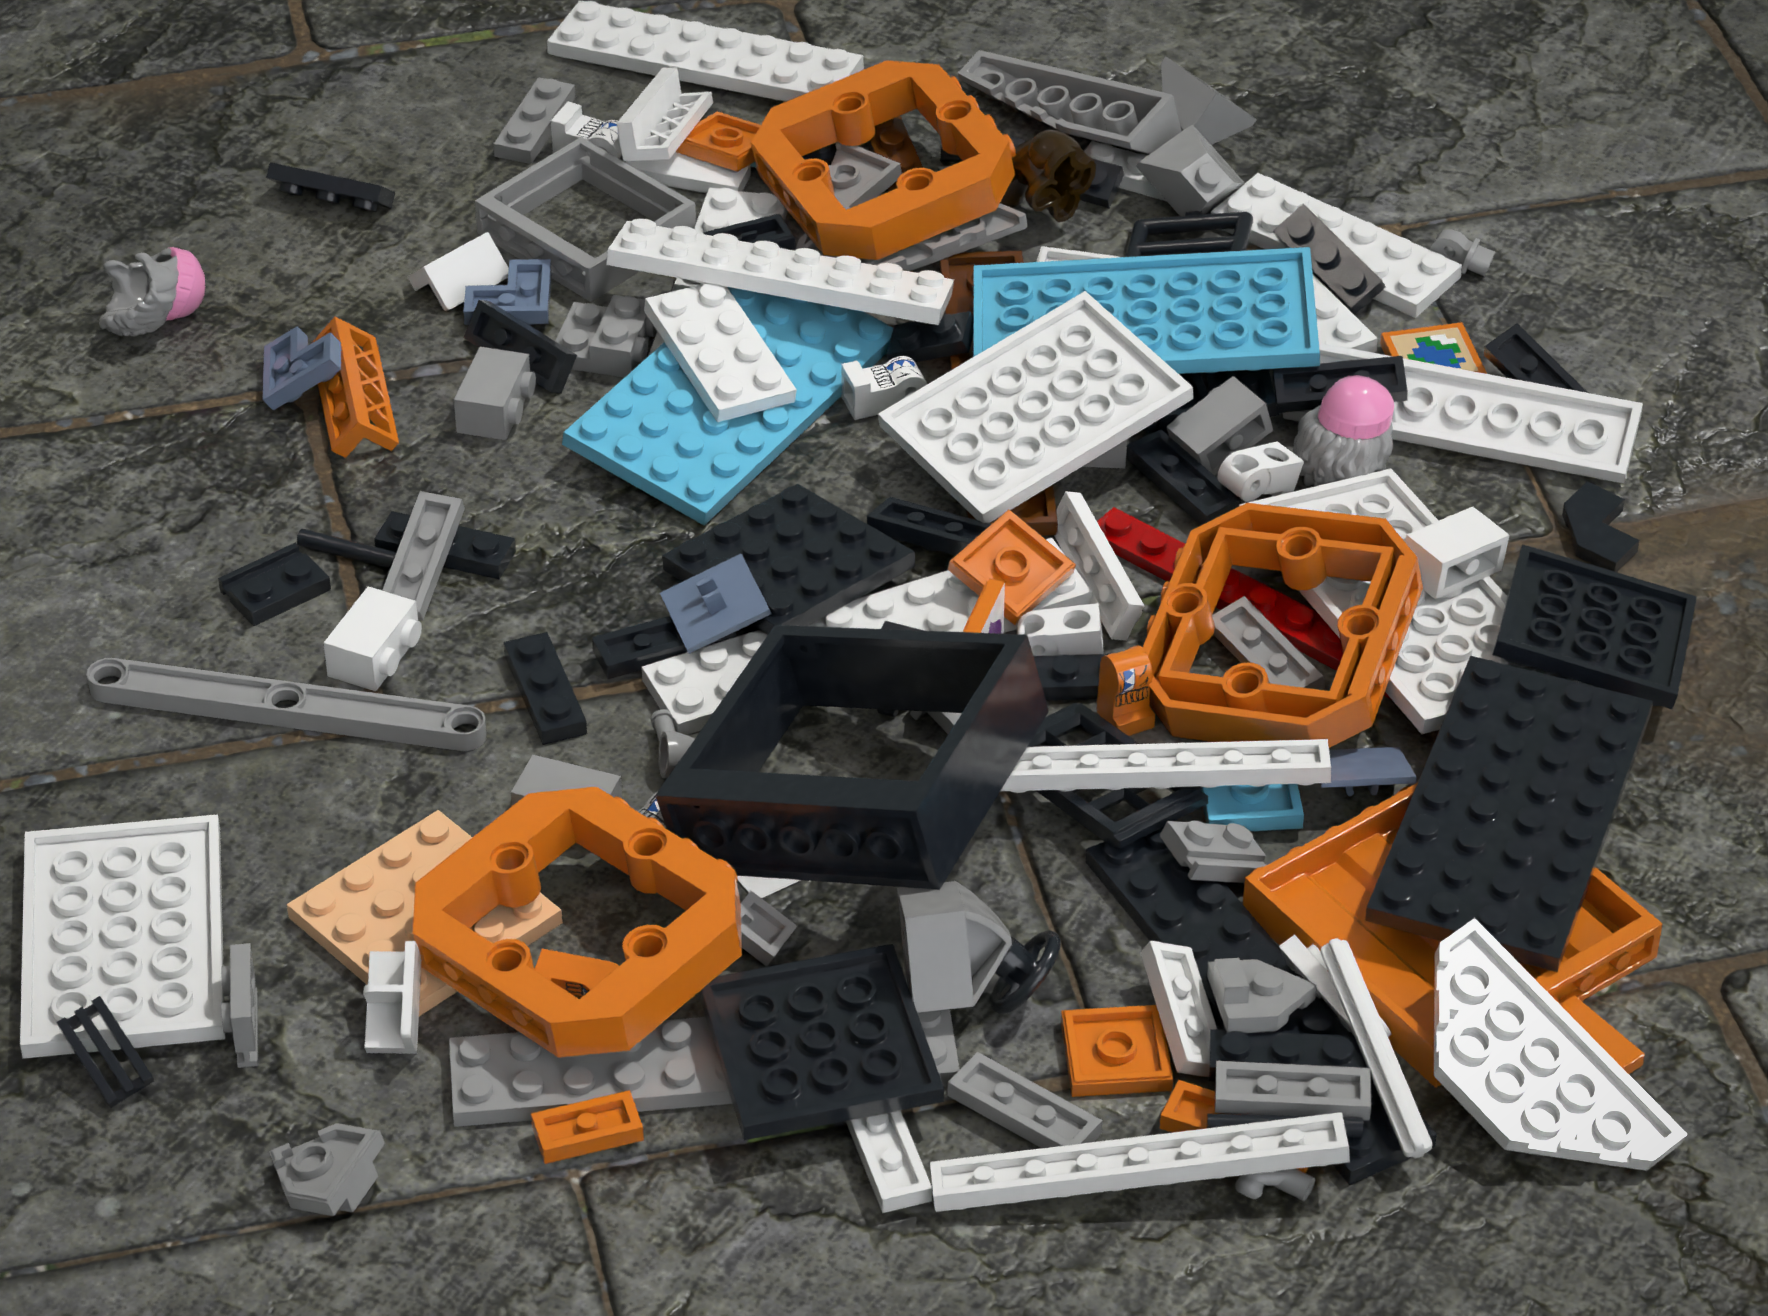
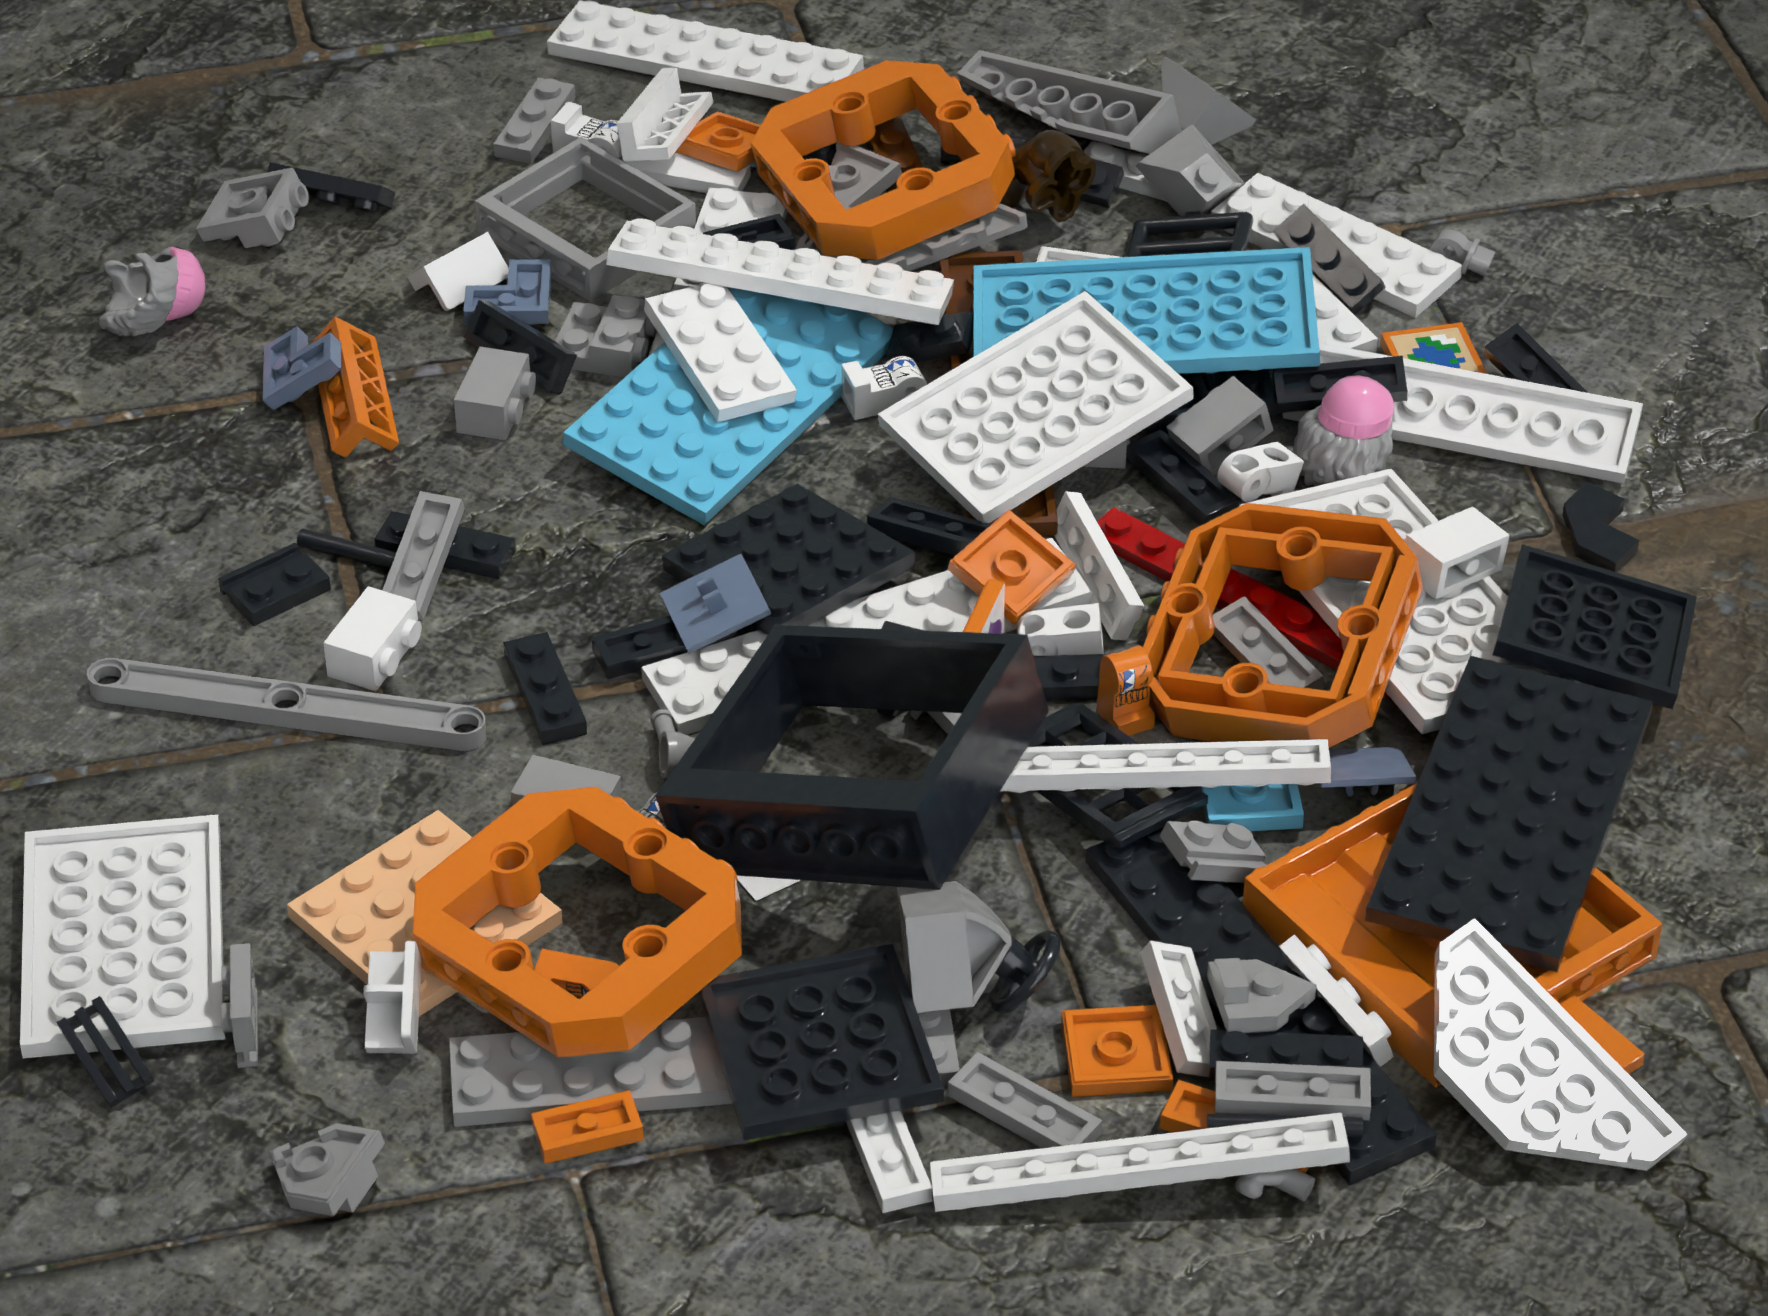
light grey bracket [741,891,797,967] -> none
white axle [1320,938,1432,1159] -> none
none -> light grey plate [196,168,309,248]

